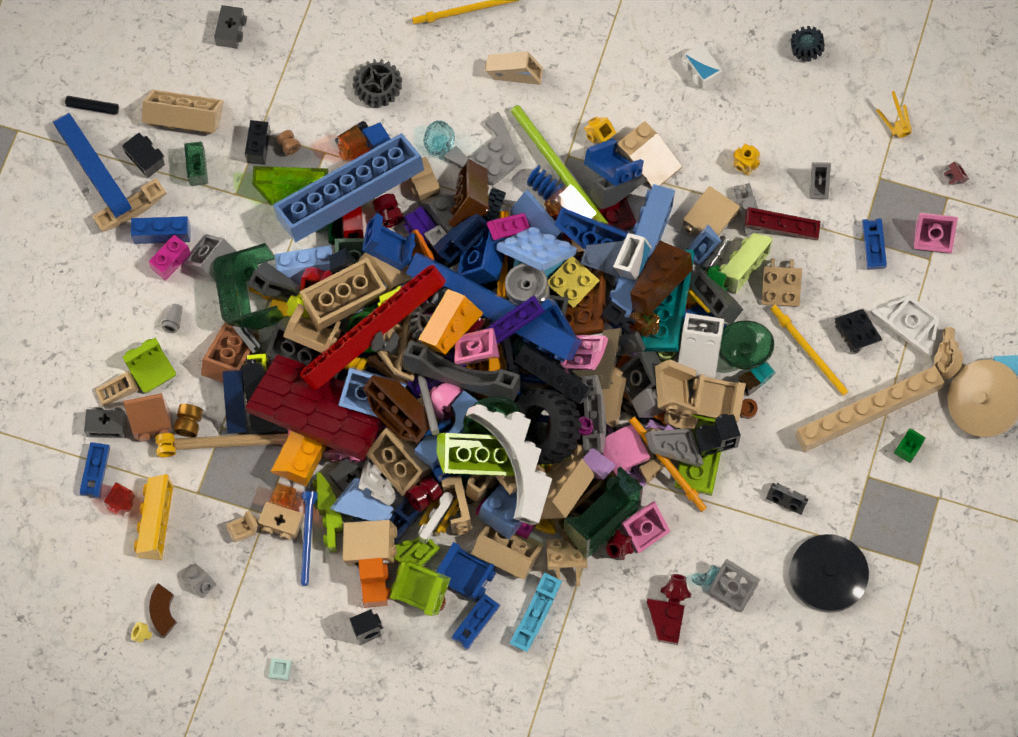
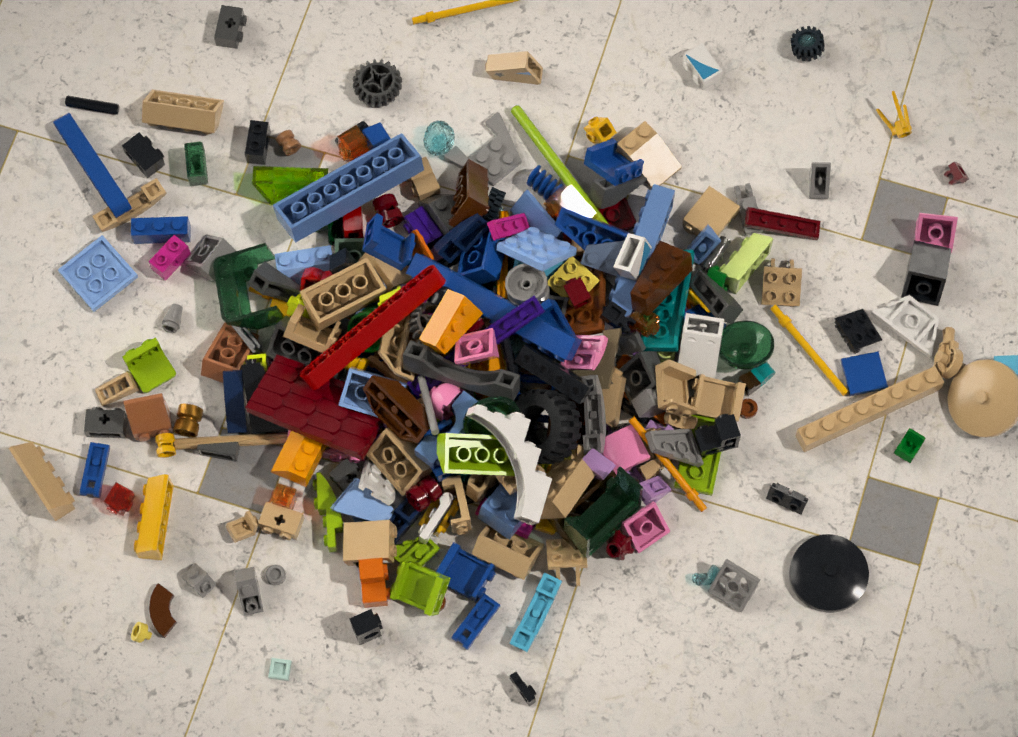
blue piece [301,491,318,586] -> none
dark grey piece [371,331,399,355] -> none
light grey tile [424,225,447,250] -> none
magenta plate [579,417,593,436] -> none
dark red wing [647,598,685,645] -> none
dark red rock [660,574,691,605] -> none
yellow brick [733,143,761,176] -> none
blue plate [862,218,887,269] -> none
none -> tan slope [8,442,75,521]
none -> light blue plate [58,235,138,312]
none -> dark grey slope [197,442,240,462]
none -> light grey slope [235,567,264,616]
none -> light grey tile [266,565,286,585]
none -> black plate [510,672,537,706]
none -> dark red brick [564,277,592,310]
none -> lavender slope [635,475,672,506]
none -> blue tile [841,351,888,396]
none -> black slope [901,240,951,306]

